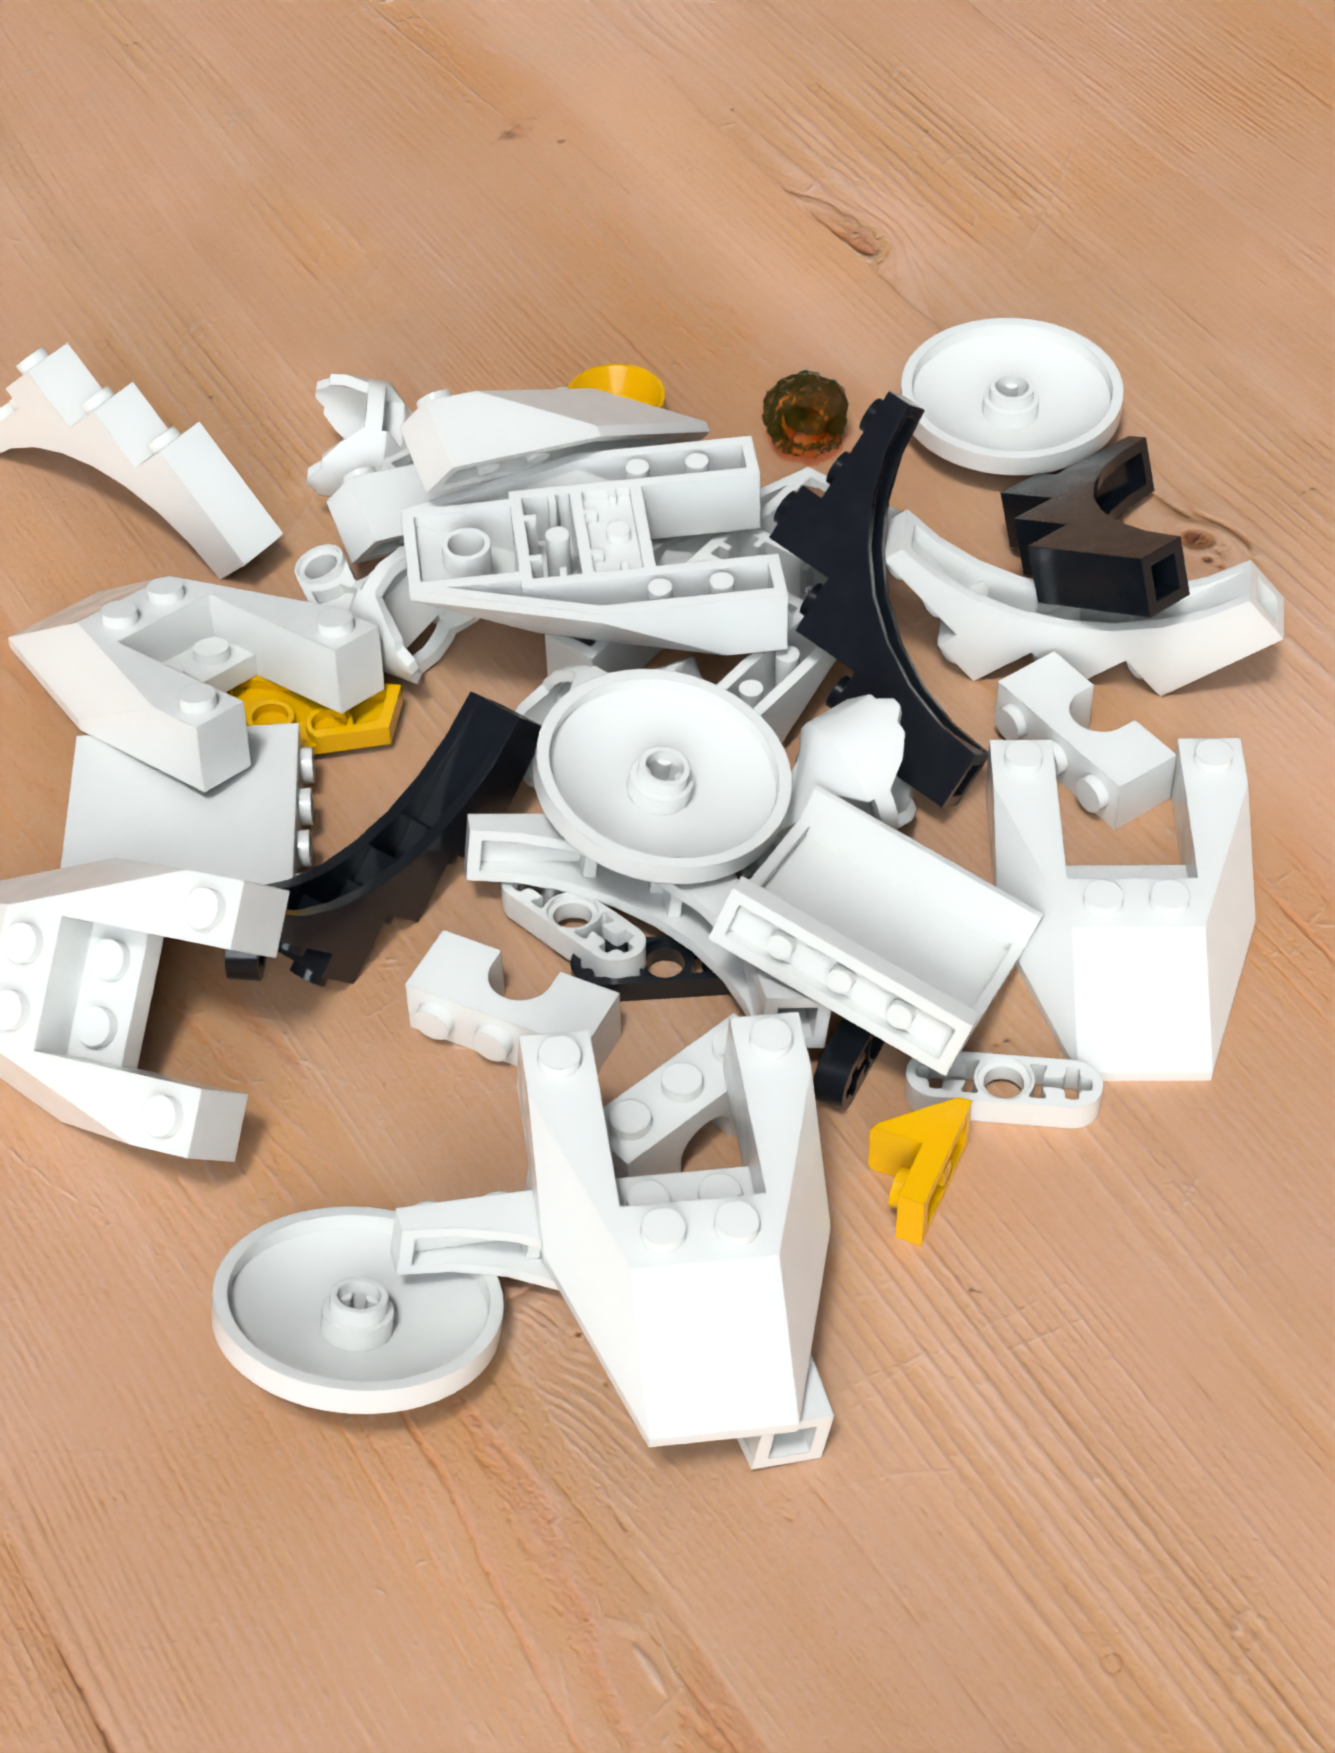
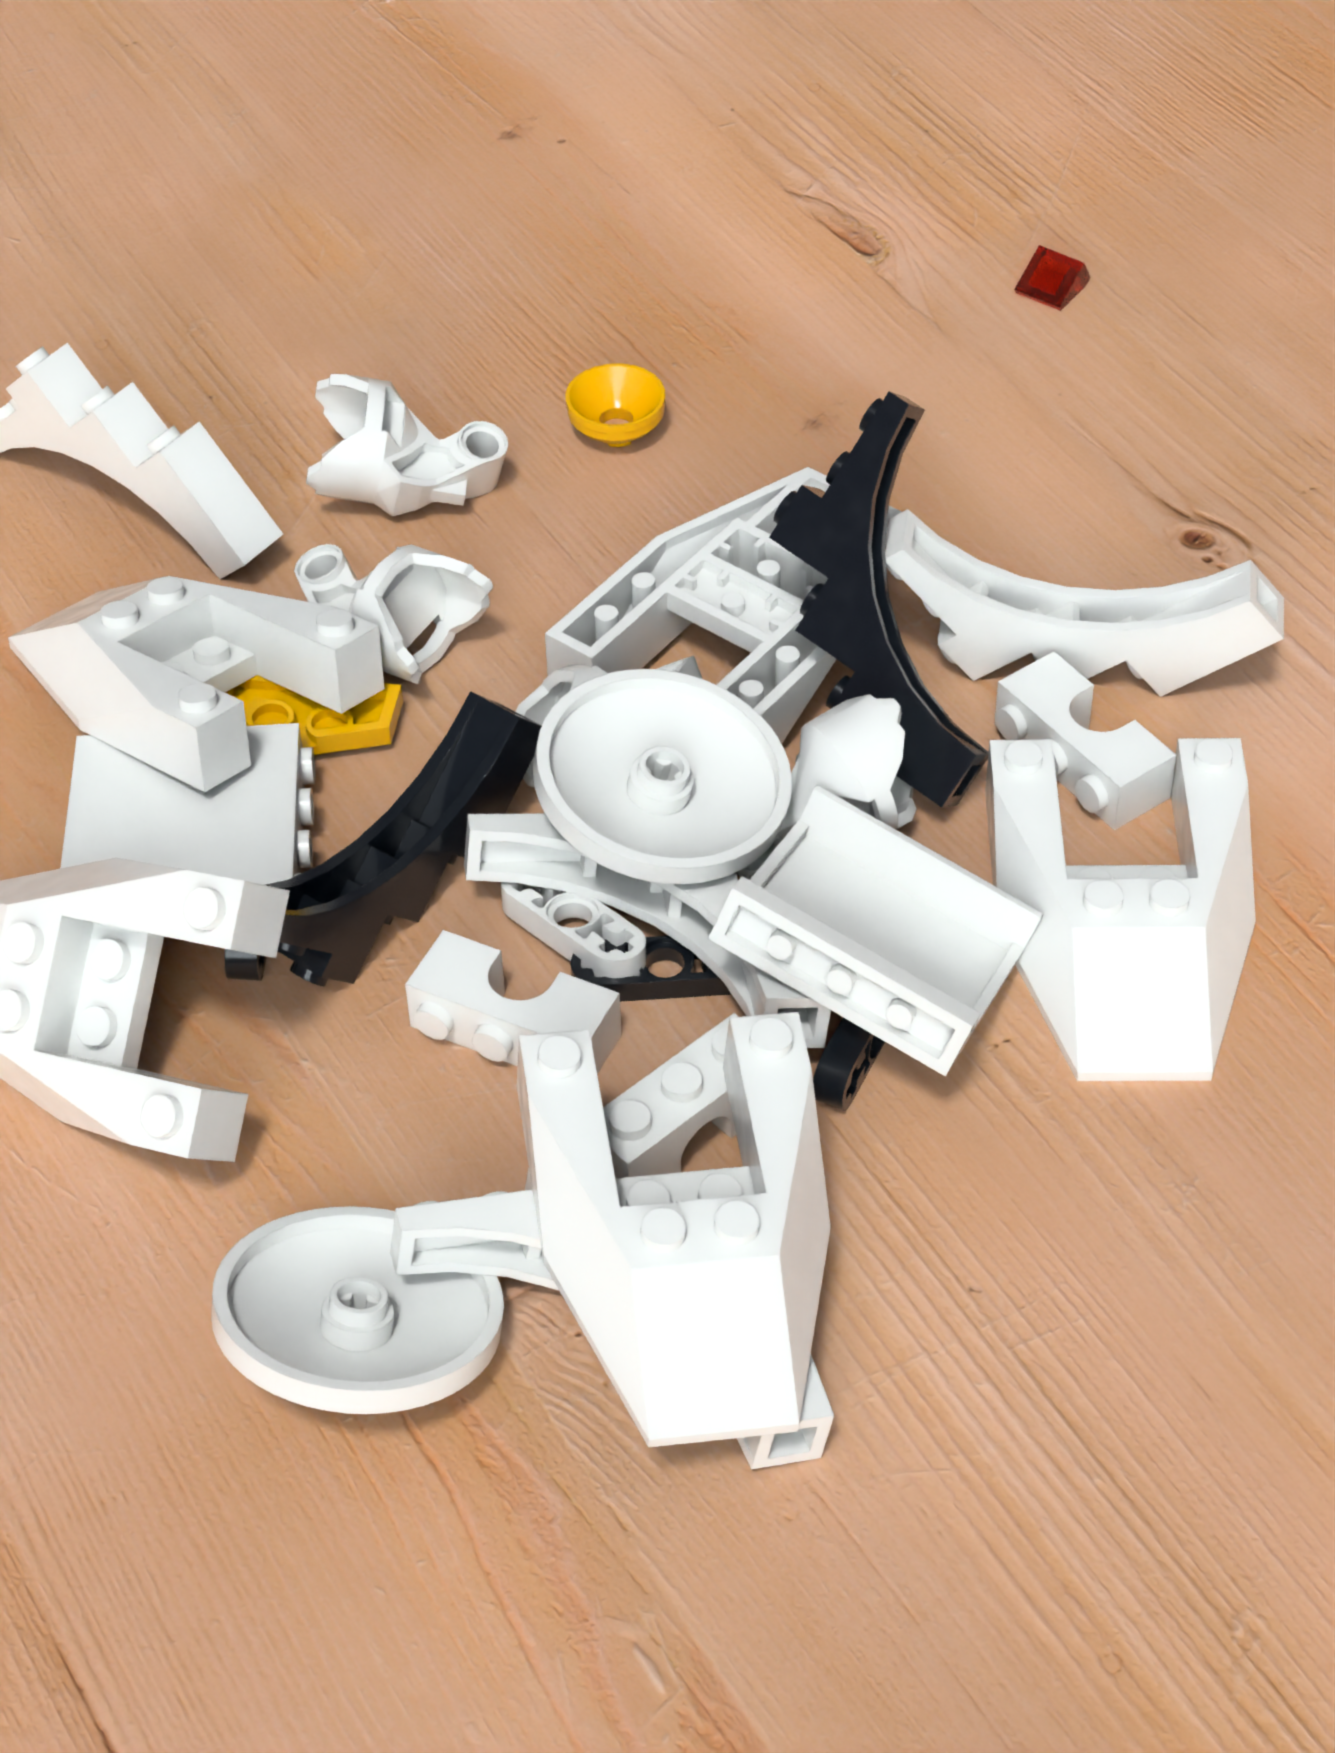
white wedge [326,387,710,564] -> none
white wedge [401,436,788,656] -> none
clear orange piece [761,369,850,459] -> none
yellow slope [868,1097,972,1246] -> none
white dish [900,318,1124,475] -> none
white beam [905,1051,1103,1129] -> none
black arch [1000,436,1190,618] -> none
none -> clear red slope [1014,245,1091,311]

